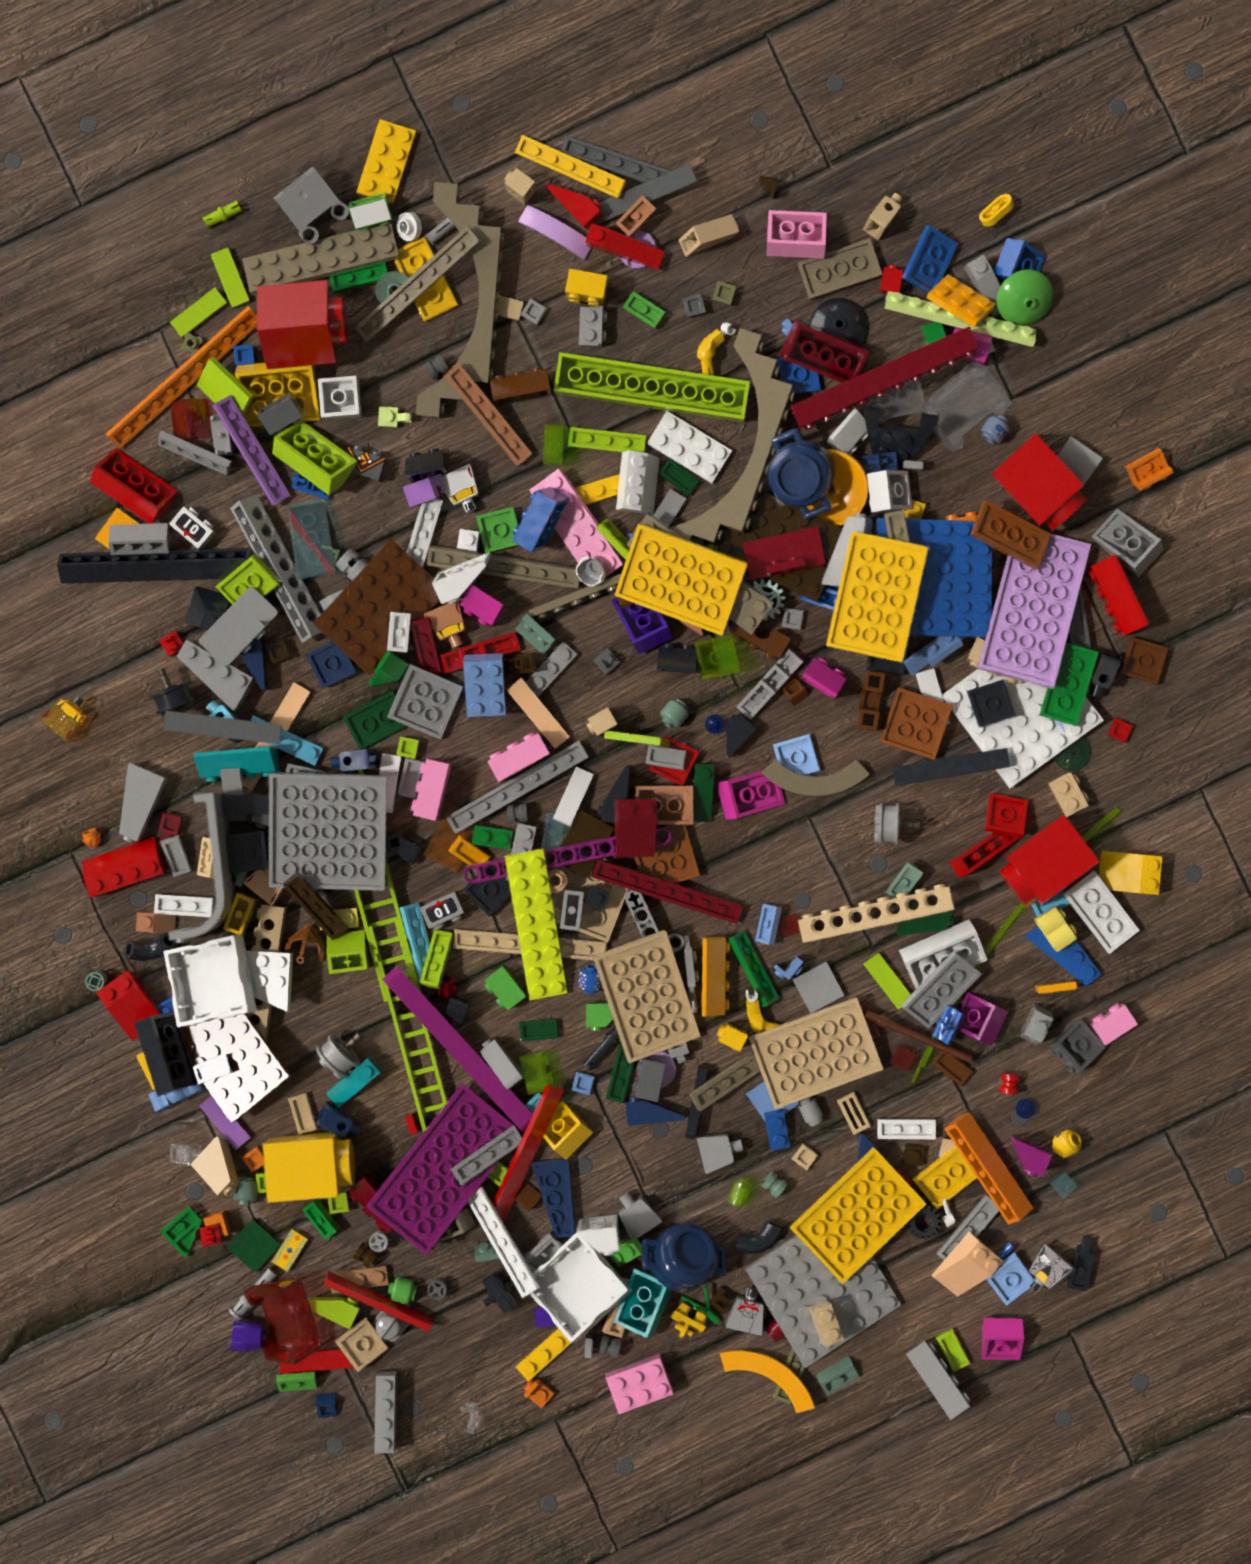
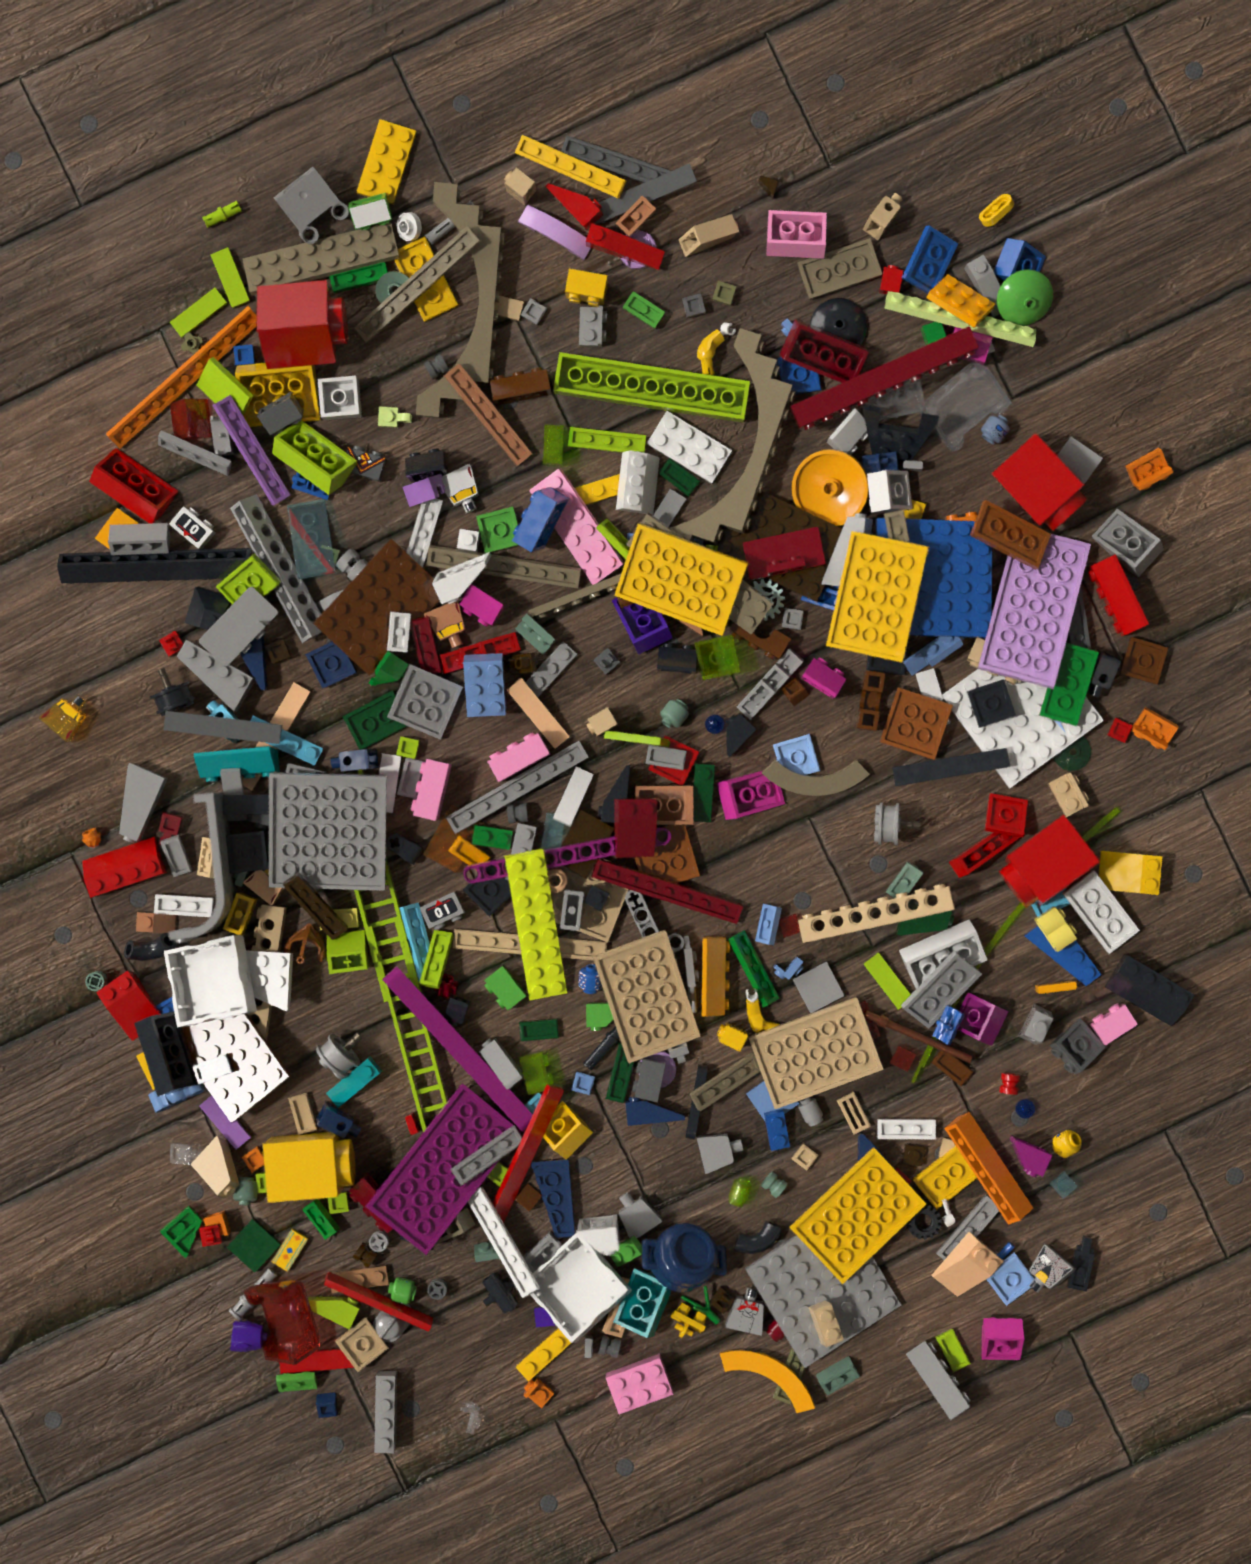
light grey hair [576,556,606,587] -> none
dark blue piece [767,428,836,520] -> none
none -> black slope [1105,954,1194,1026]
none -> orange bracket [1132,707,1179,750]

